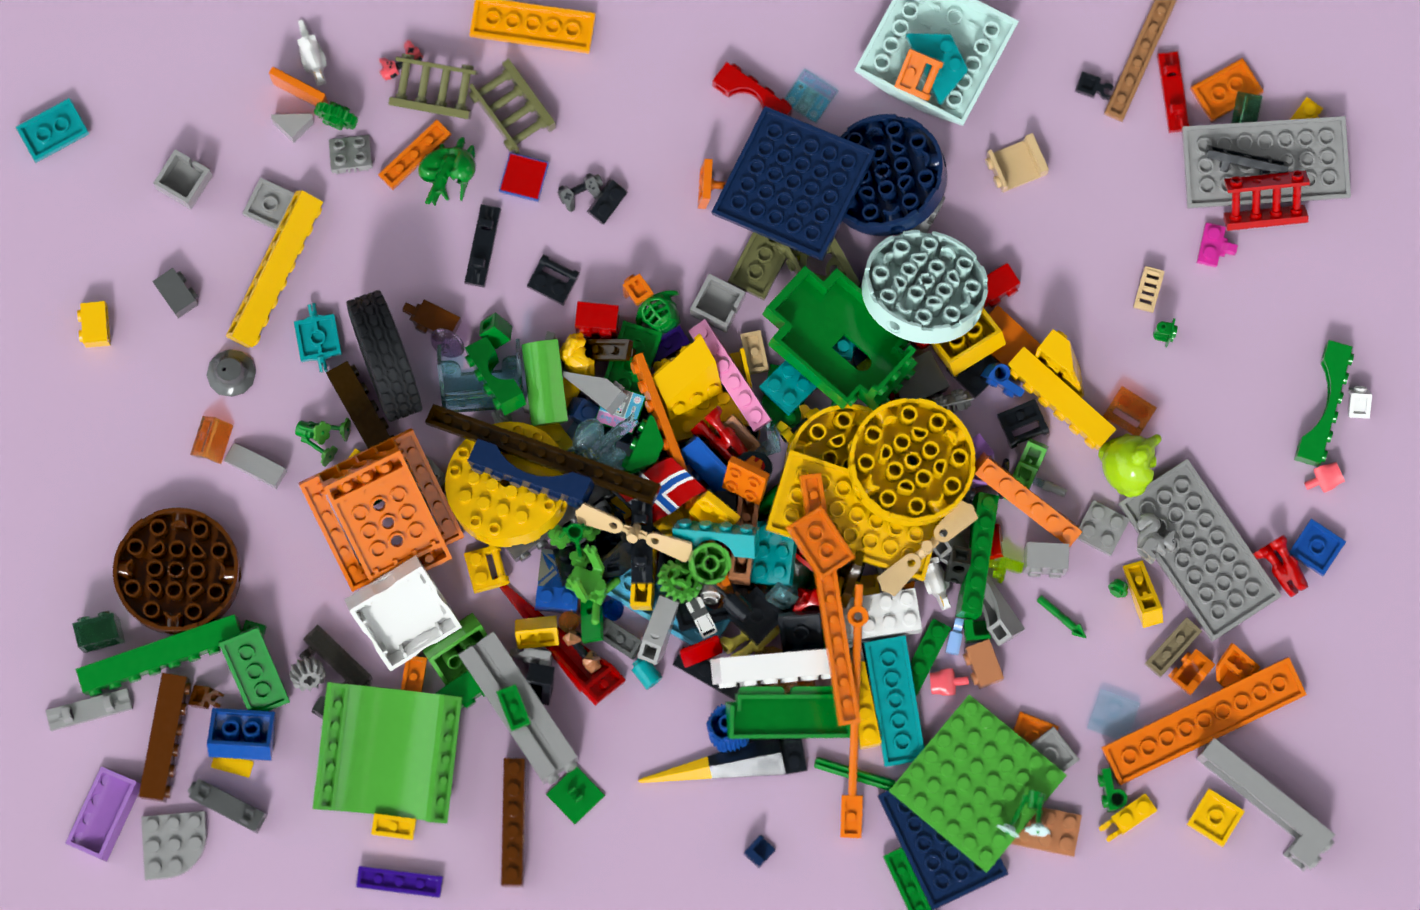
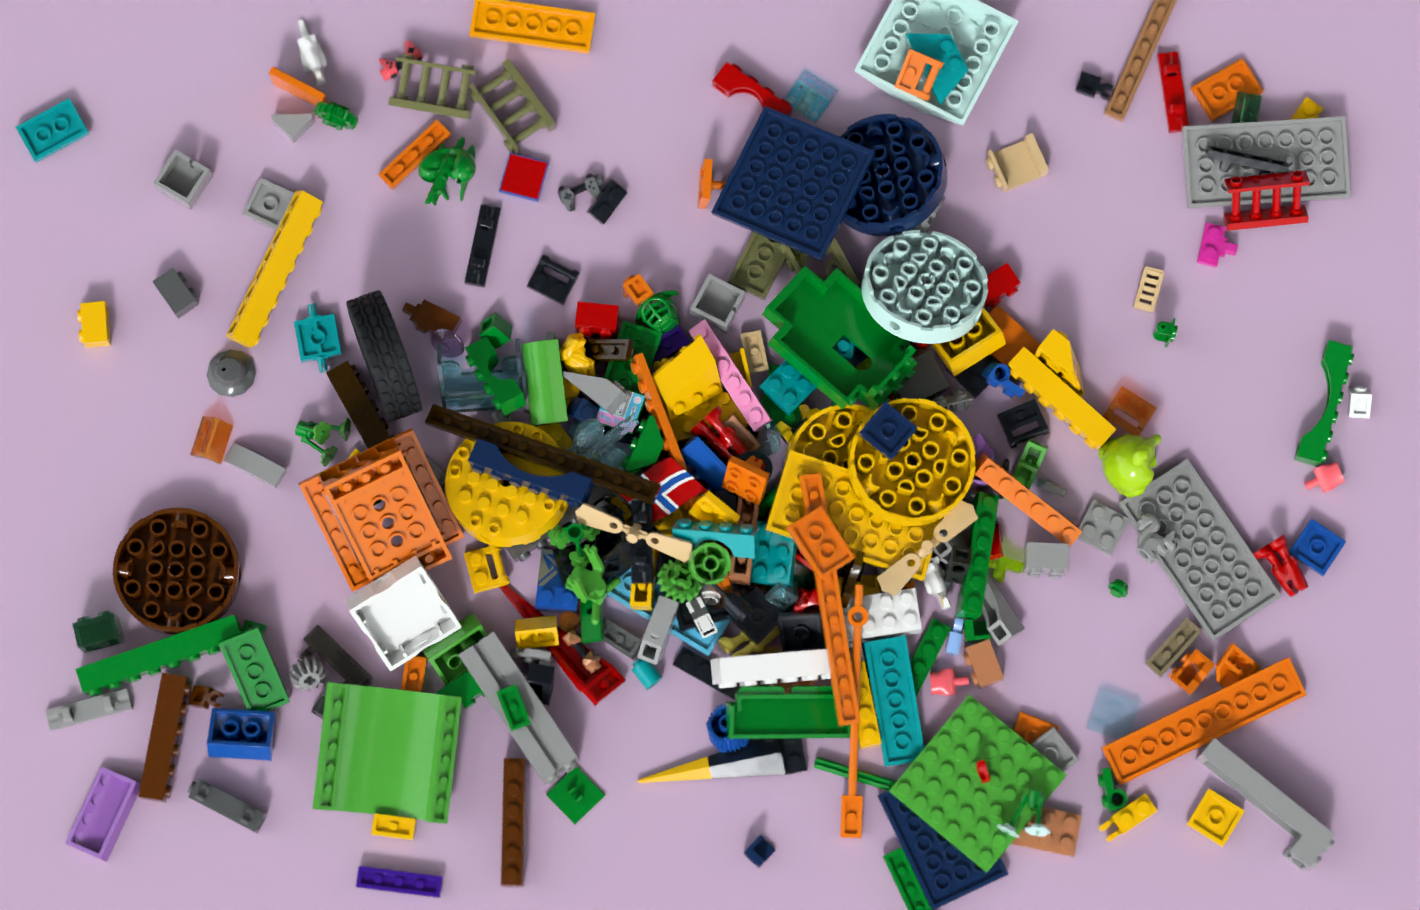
light grey plate [141,811,207,880] -> none
yellow sticker [211,757,254,778] -> none
light grey hinge [329,135,373,175] -> none
clear blue tile [602,599,624,621] -> none
red slope [679,635,723,667] -> none
green piece [1037,595,1087,638] -> none
yellow slope [1123,561,1163,628] -> none
none -> dark blue plate [858,401,918,461]
none -> red tile [975,760,990,784]

